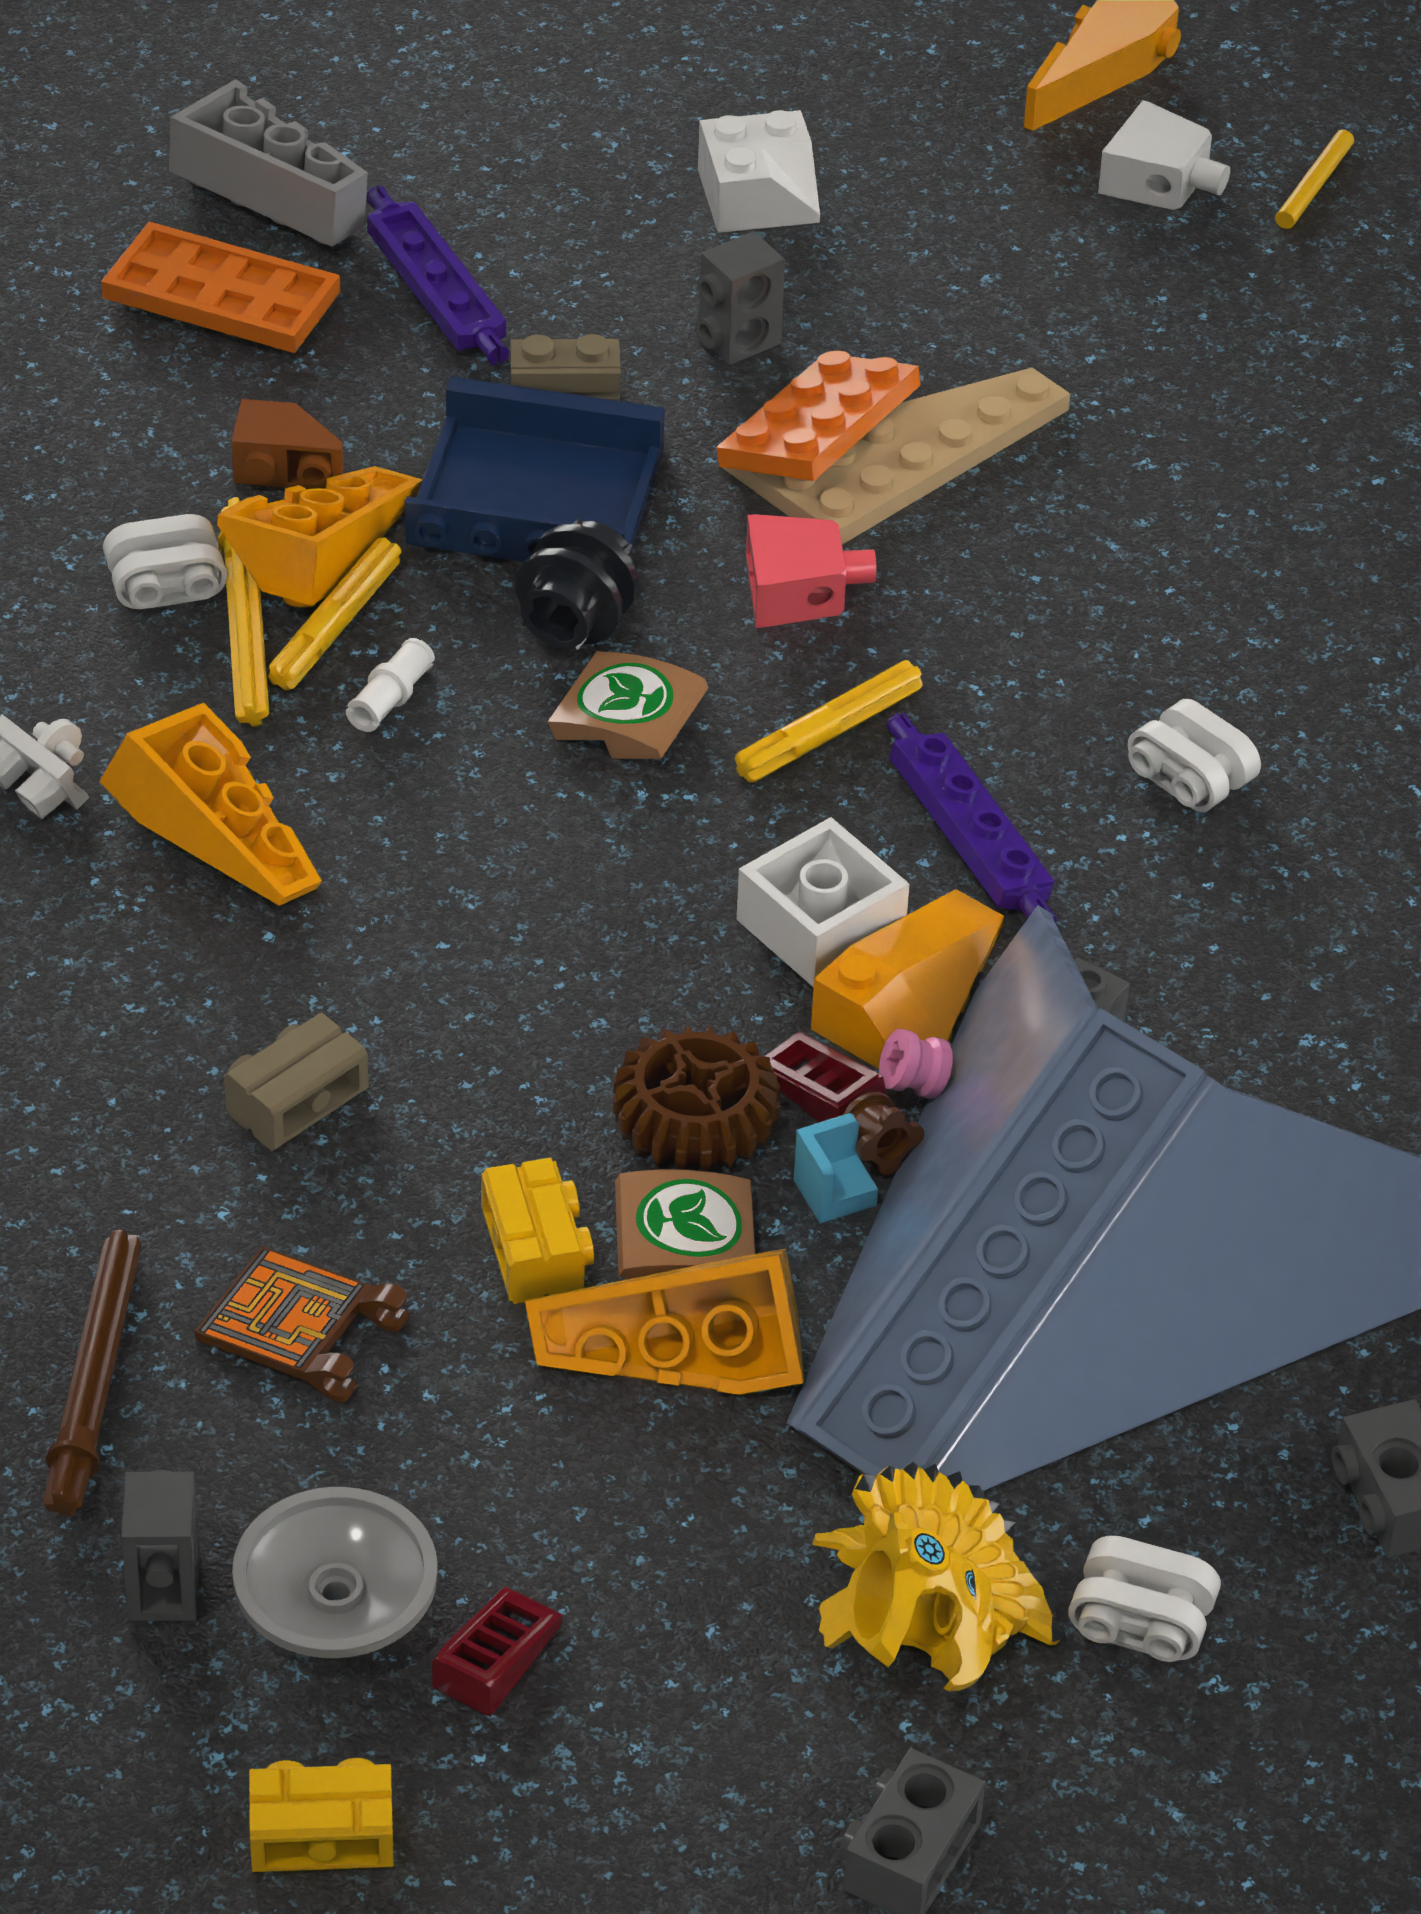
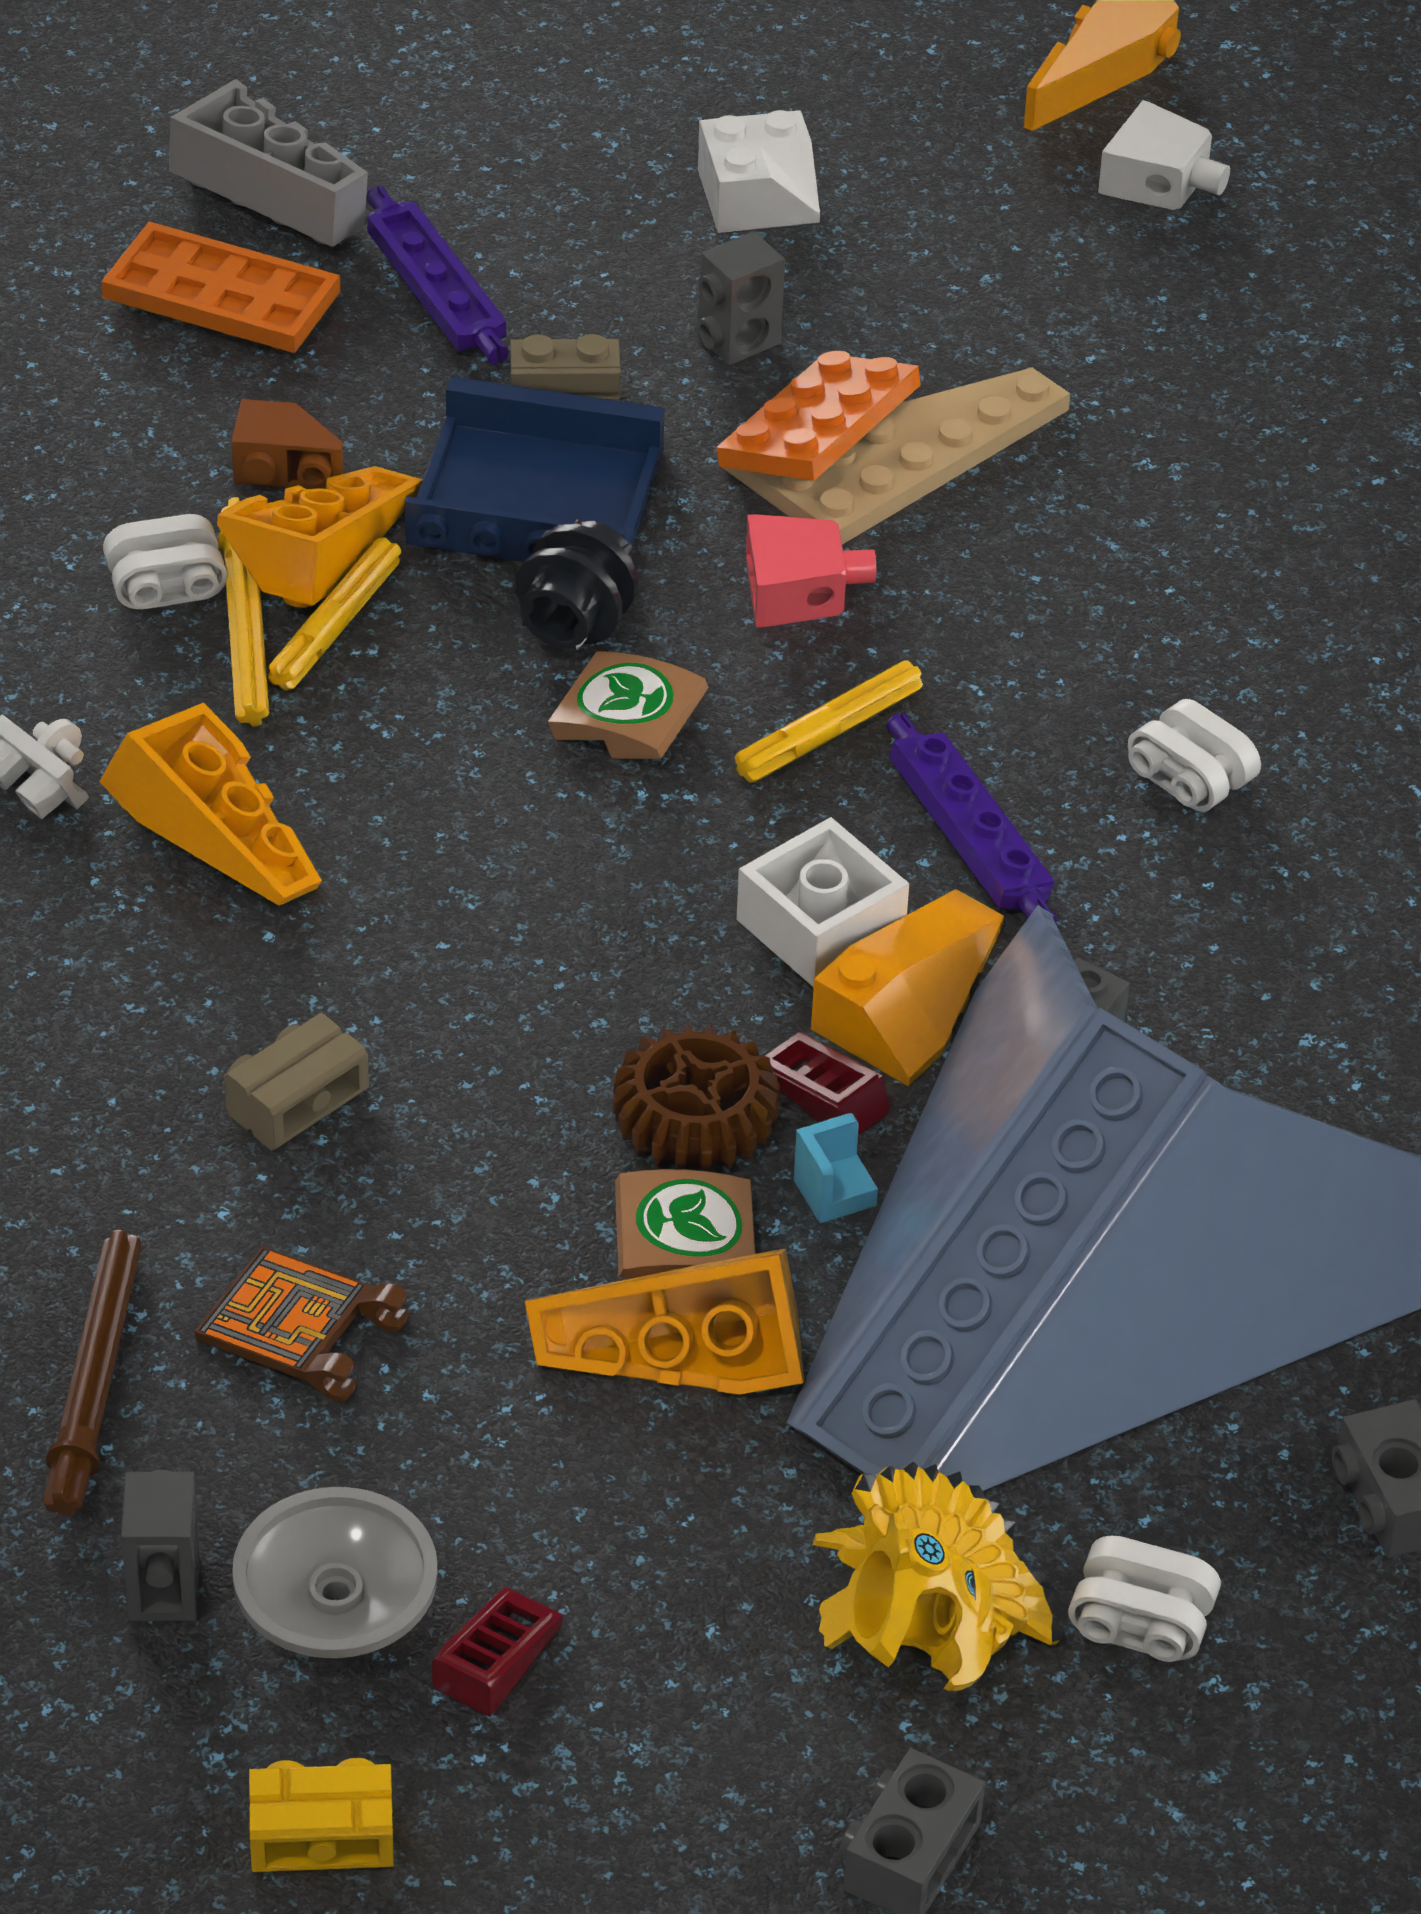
white pin [346,638,435,732] -> none
yellow brick [481,1157,594,1304] -> none
reddish brown brick [843,1092,924,1175] -> none
bright pink wheel [879,1029,953,1099] -> none
yellow bar [1275,129,1354,229] -> none

